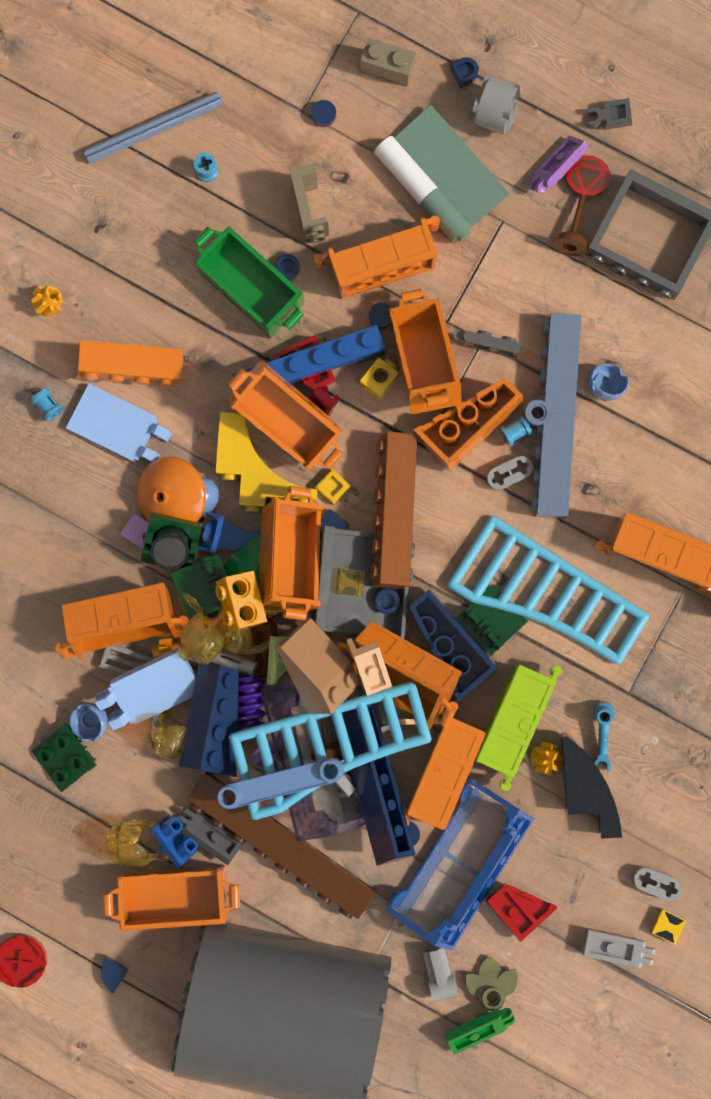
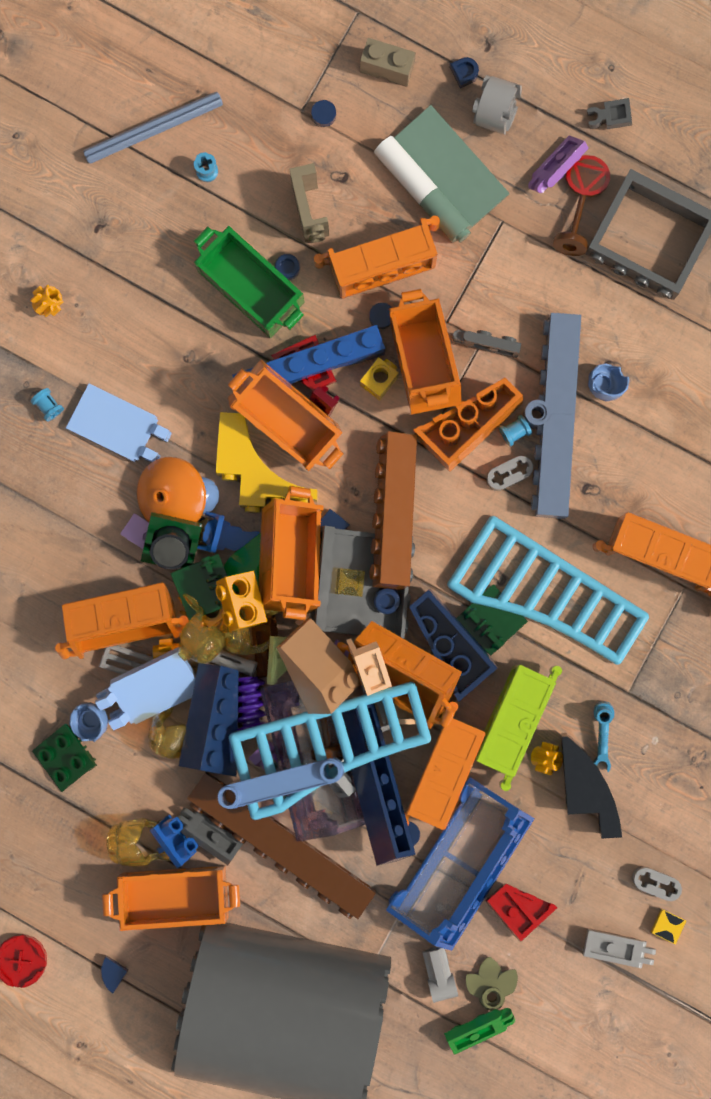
orange wedge [75,340,183,387] -> none
yellow tile [315,469,351,505] -> none

